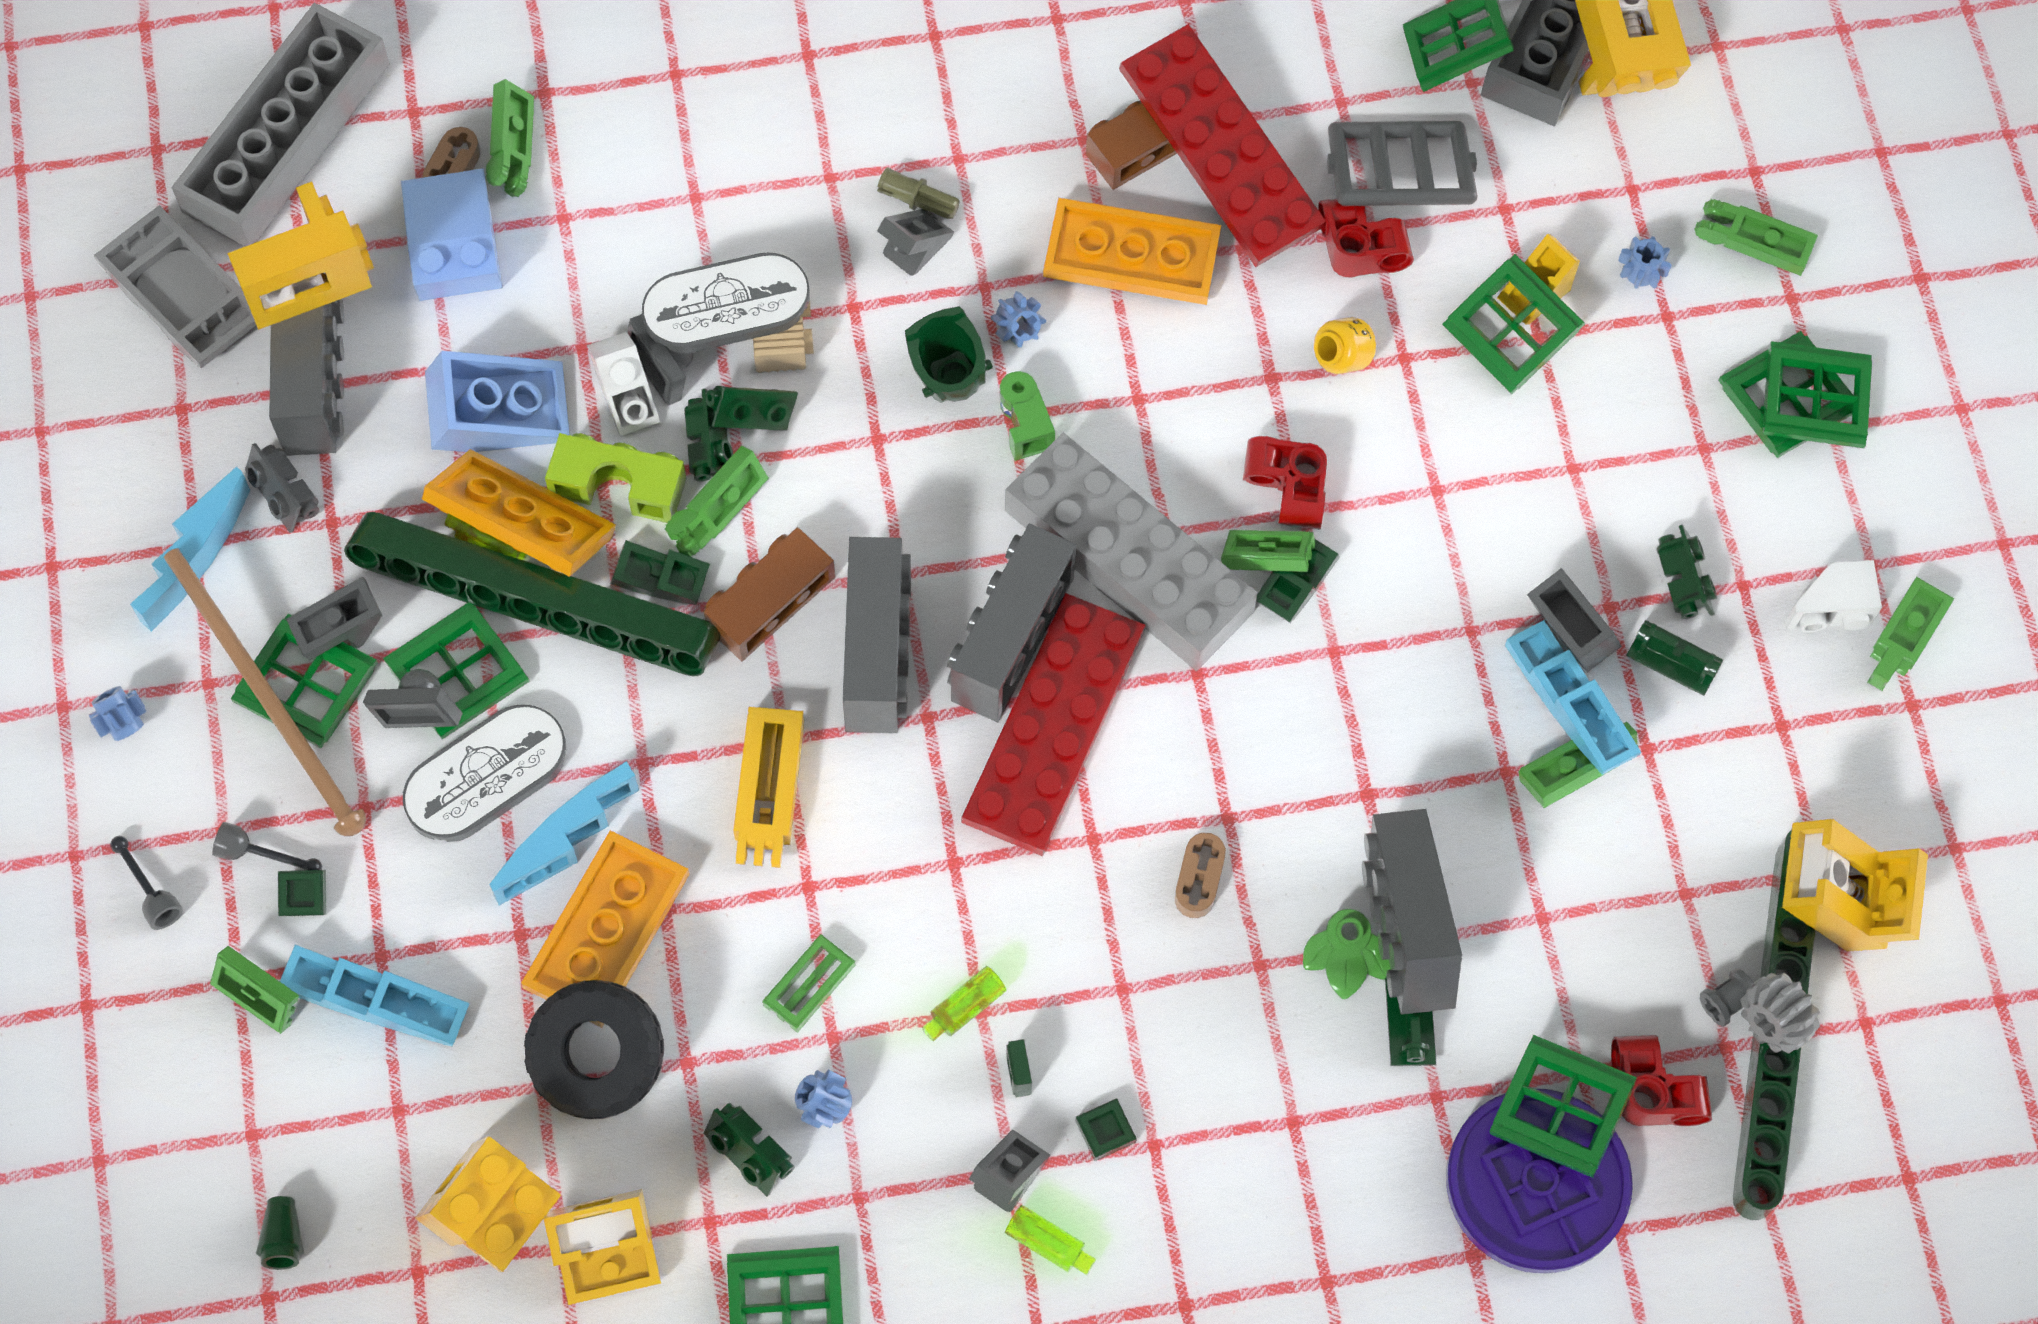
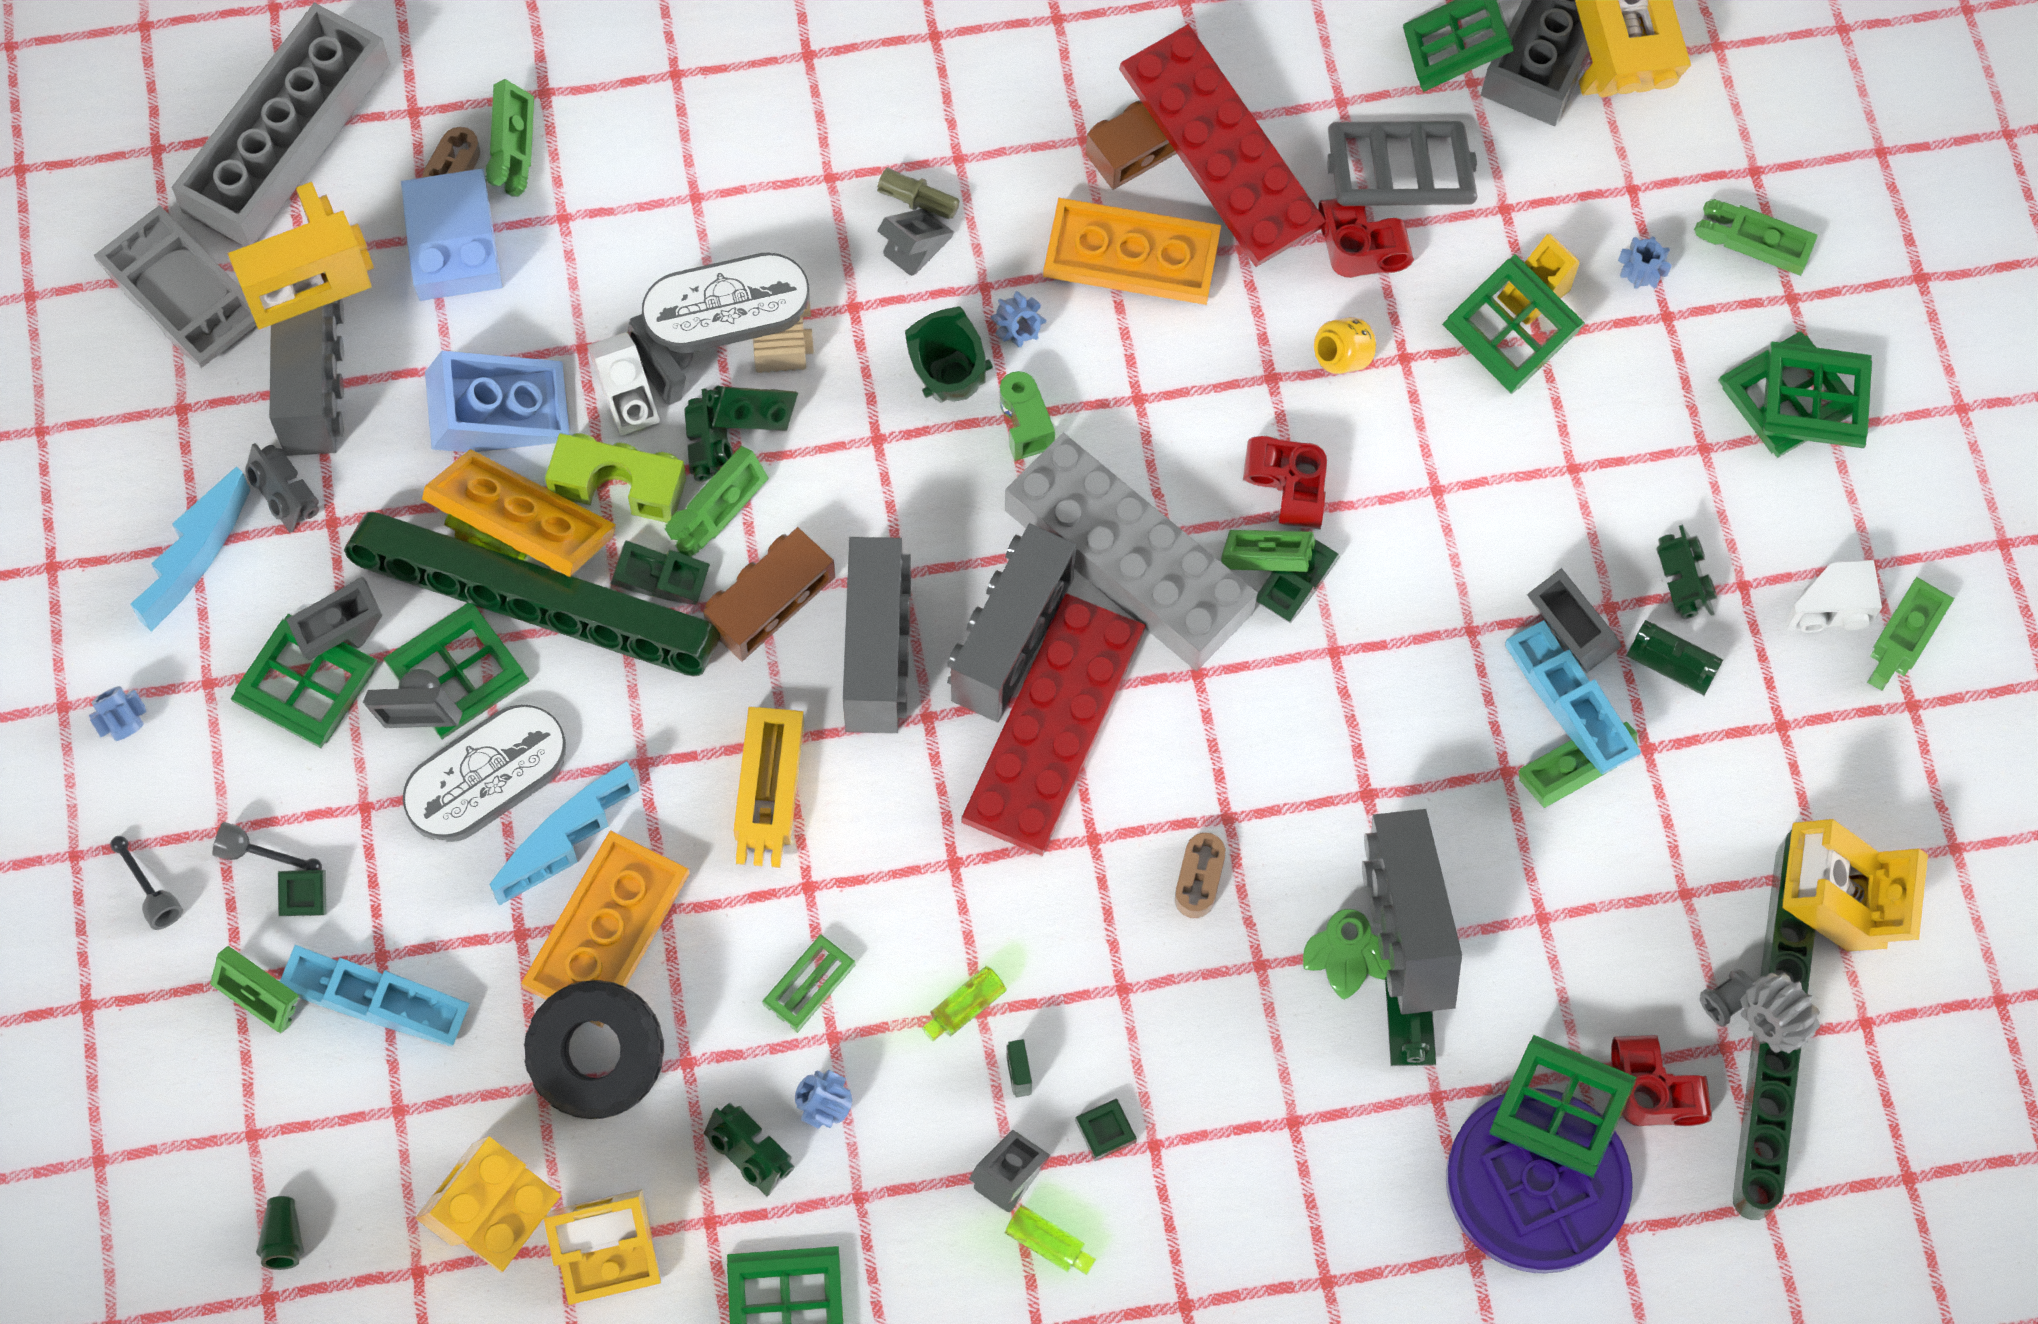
medium nougat bar [164,548,366,837] -> none

